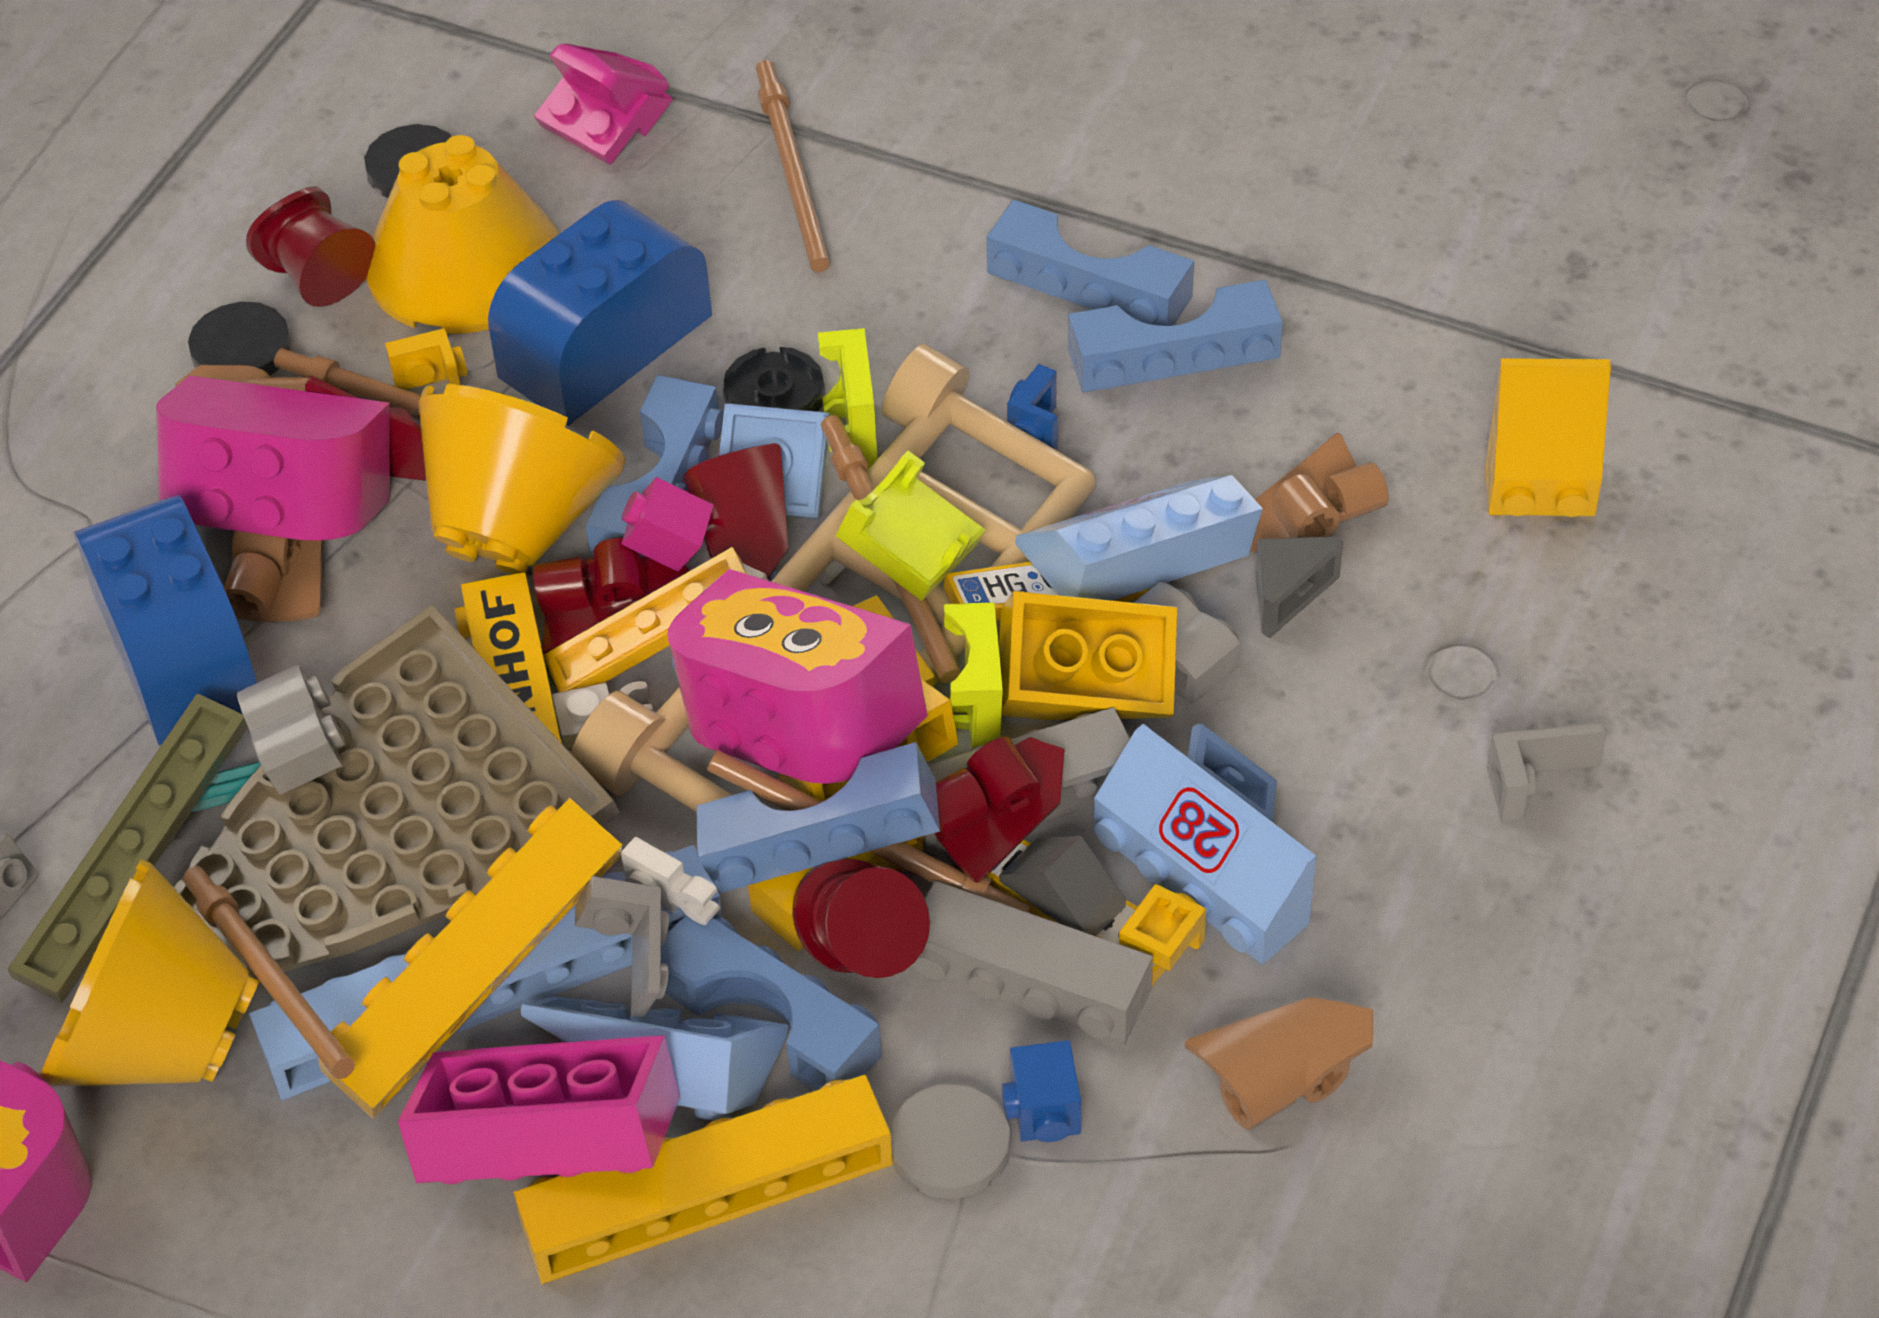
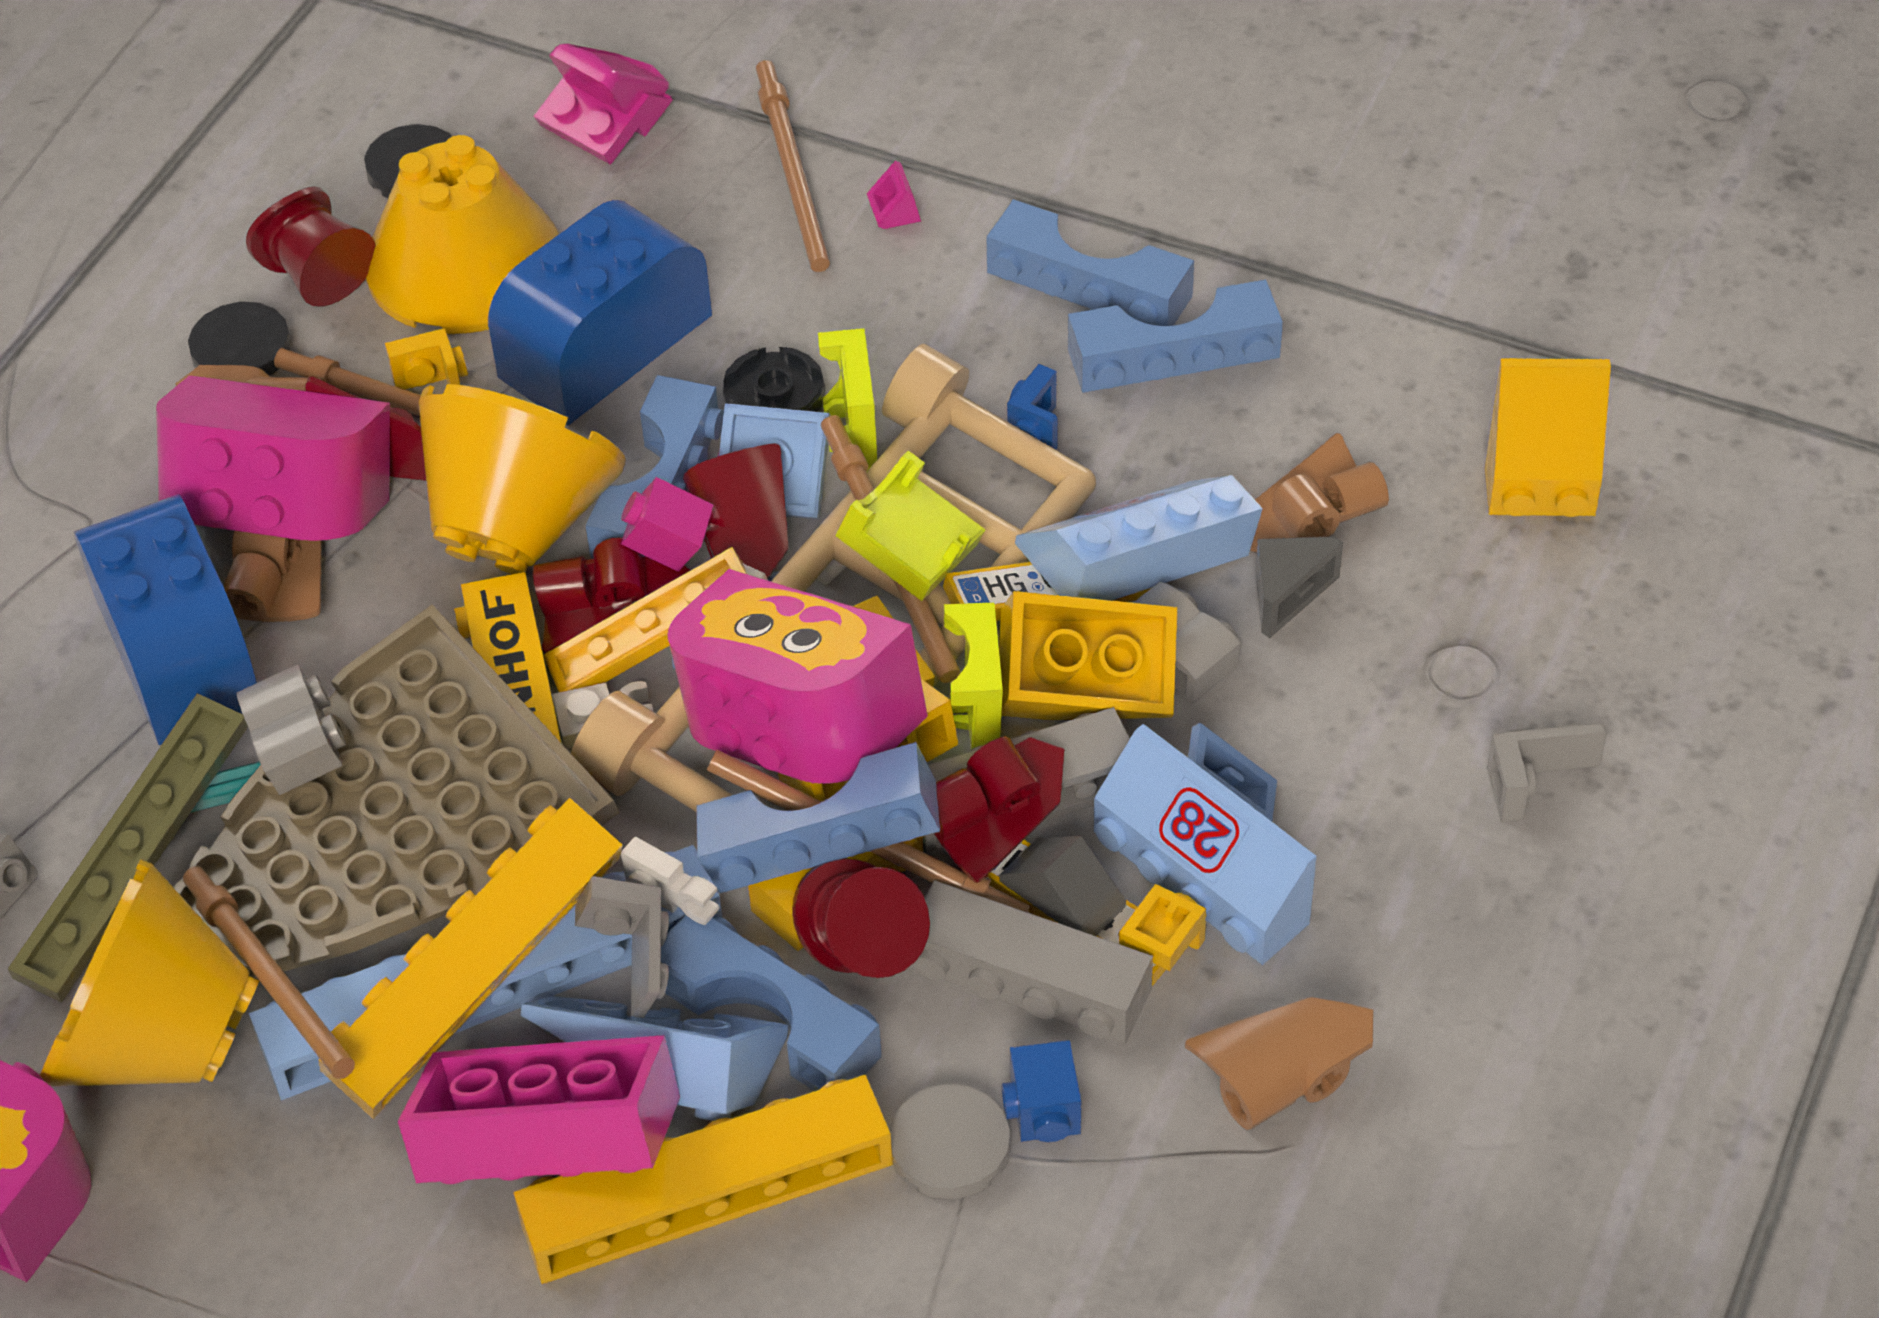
none -> dark pink slope [867,161,921,229]

